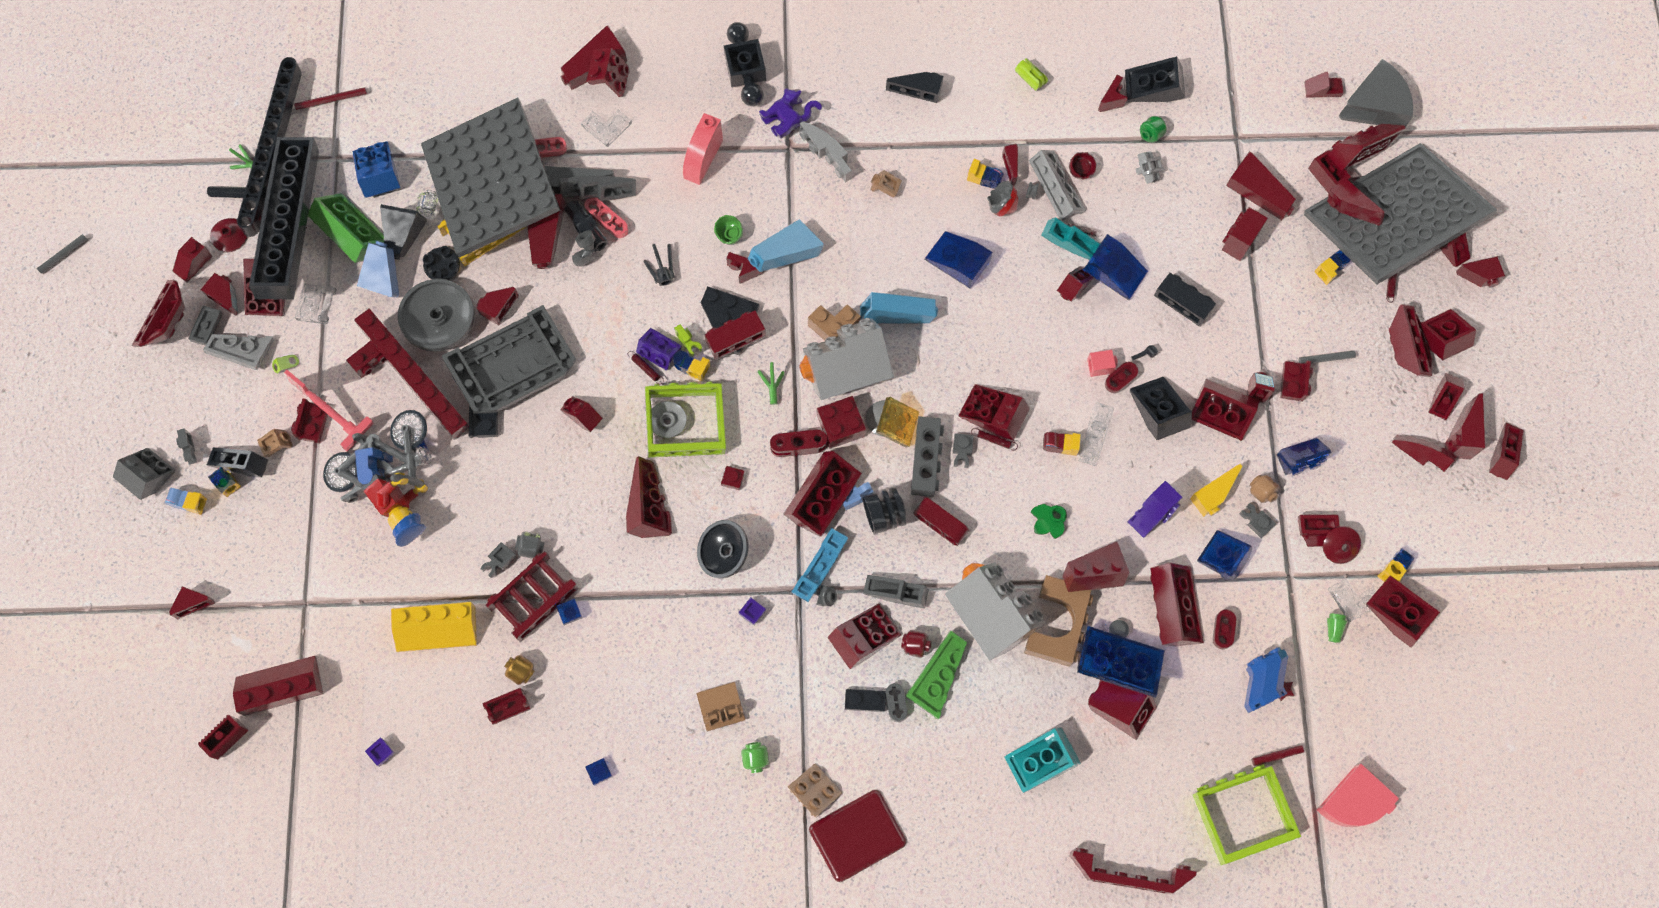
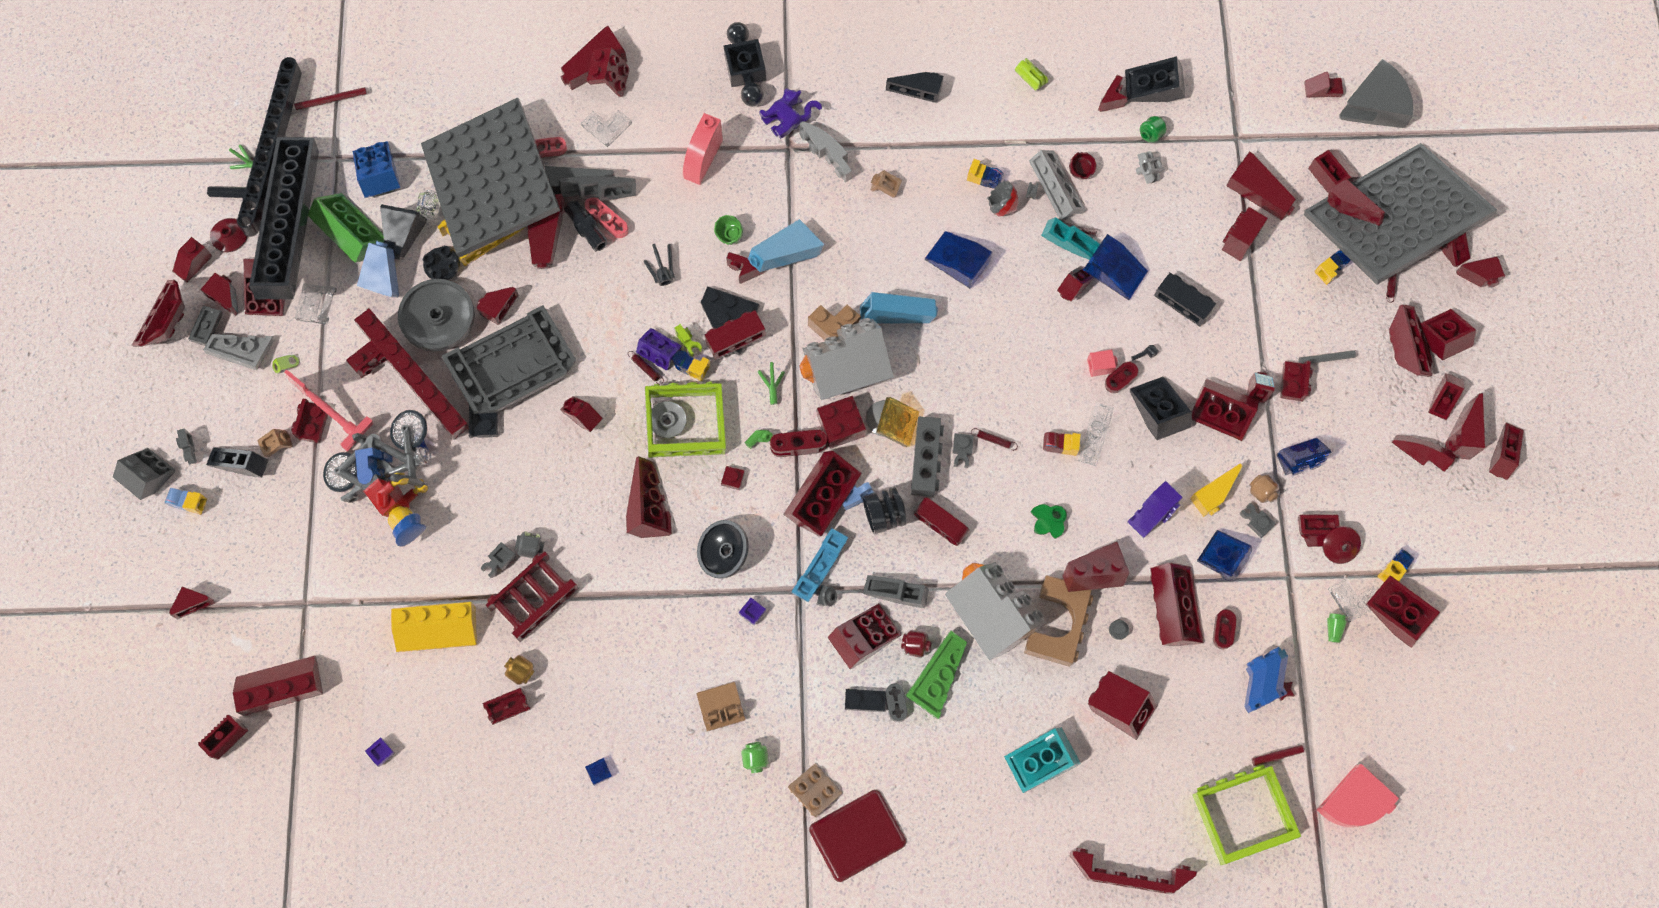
dark grey bar [37,234,88,274] -> none
leg [208,467,241,497] -> none
clear blue plate [556,599,583,626] -> none
dark grey arm [572,230,595,267] -> none
dark red slope [958,384,1030,441] -> none
dark red slope [1002,144,1018,186] -> none
clear blue slope [1077,626,1165,698] -> none
dark red slope [1328,124,1406,171] -> none
none -> bright green arm [744,430,773,449]

